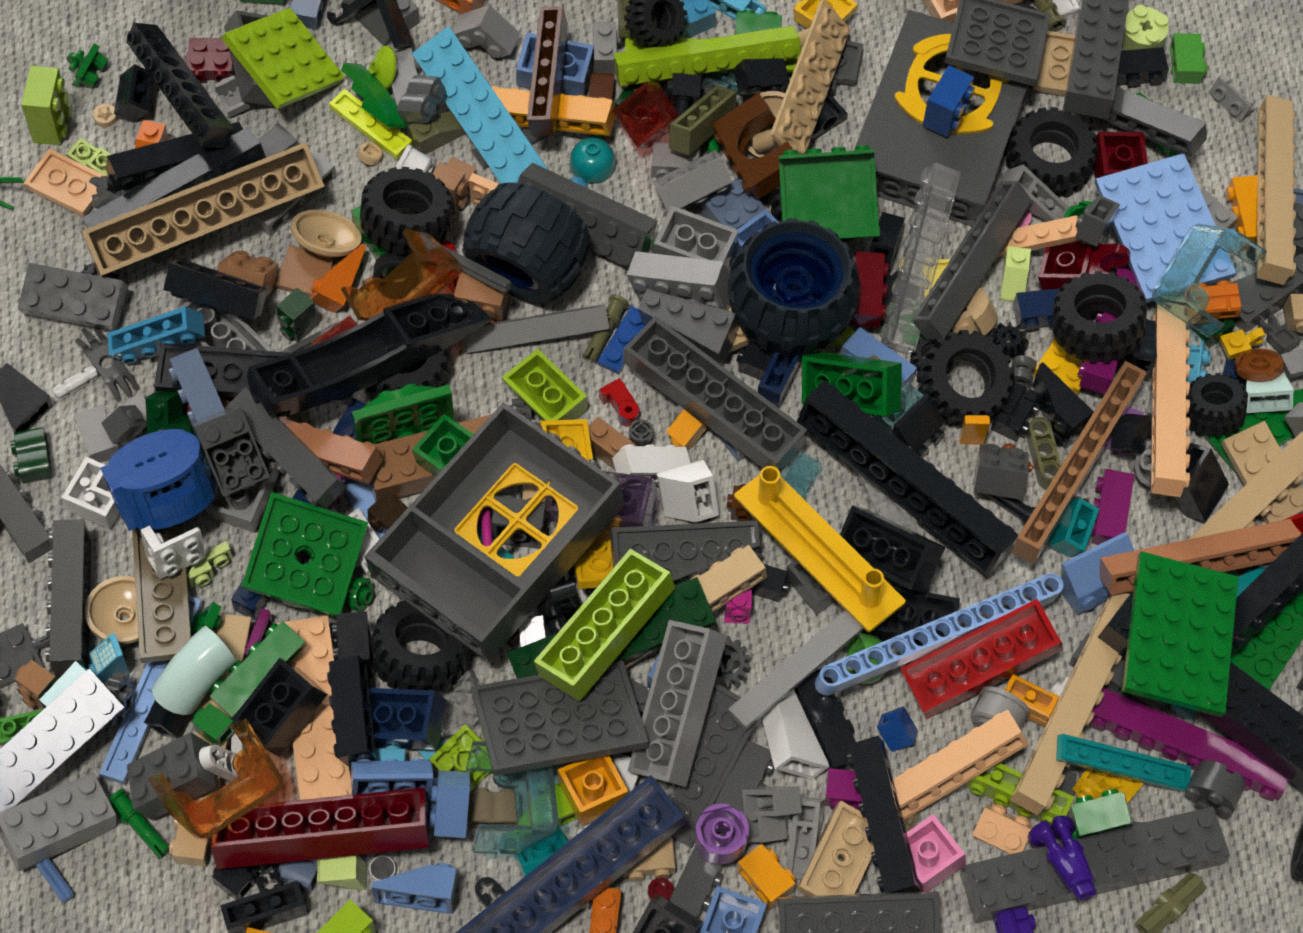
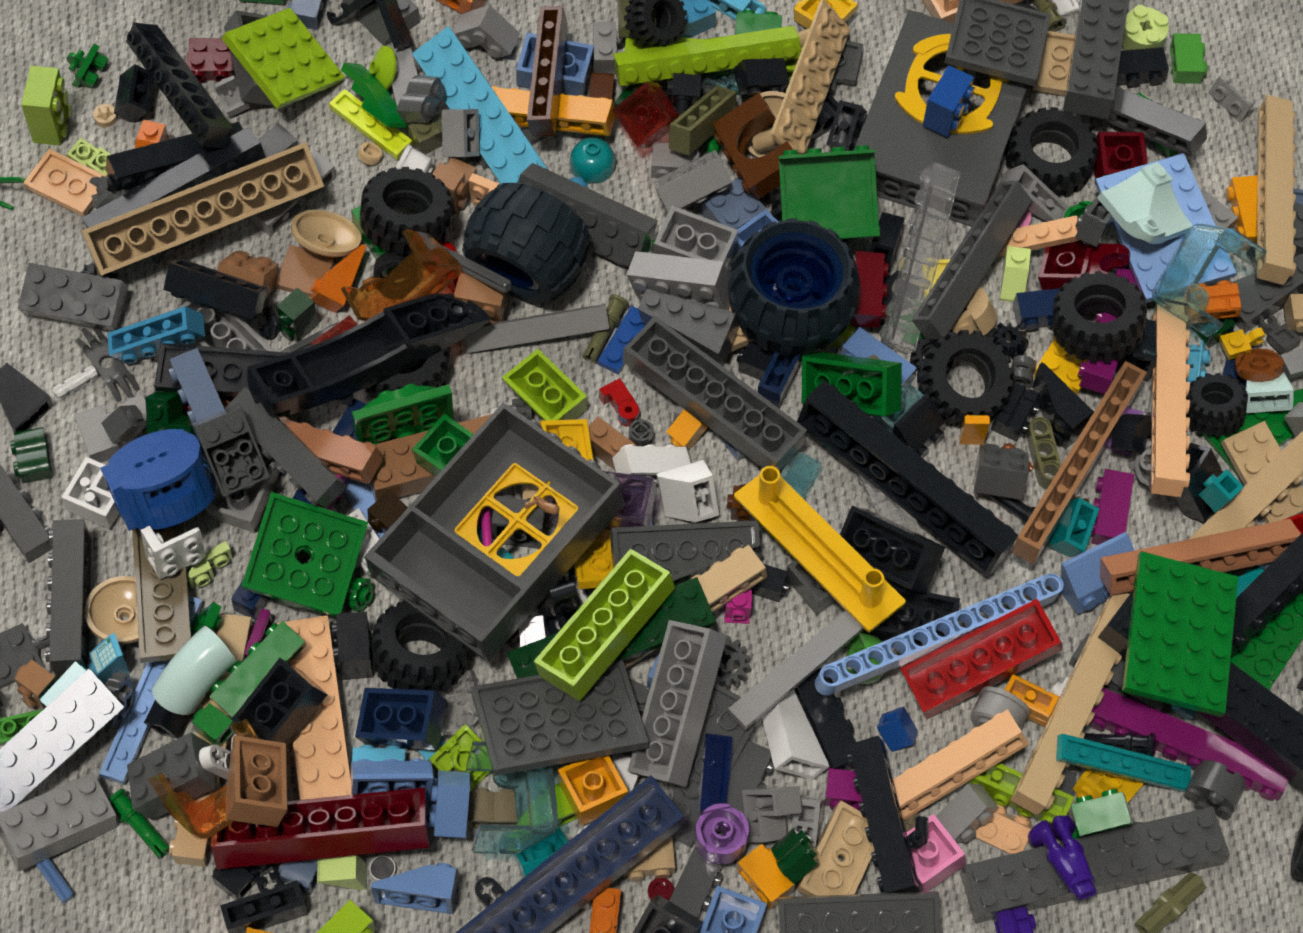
black brick [327,655,377,766] -> none
none -> medium nougat slope [226,735,287,827]
none -> black arm [259,306,280,339]
none -> light grey brick [441,109,480,157]
none -> medium nougat piece [524,496,560,515]
none -> clear blue tile [698,733,732,812]
none -> dark green brick [771,827,819,884]
none -> black brick [826,100,868,151]
none -> black arm [907,816,929,849]
none -> light grey brick [936,784,999,843]
none -> black pin [1083,732,1156,757]
none -> light aqua slope [1097,162,1193,244]
none -> teal brick [1198,469,1244,513]

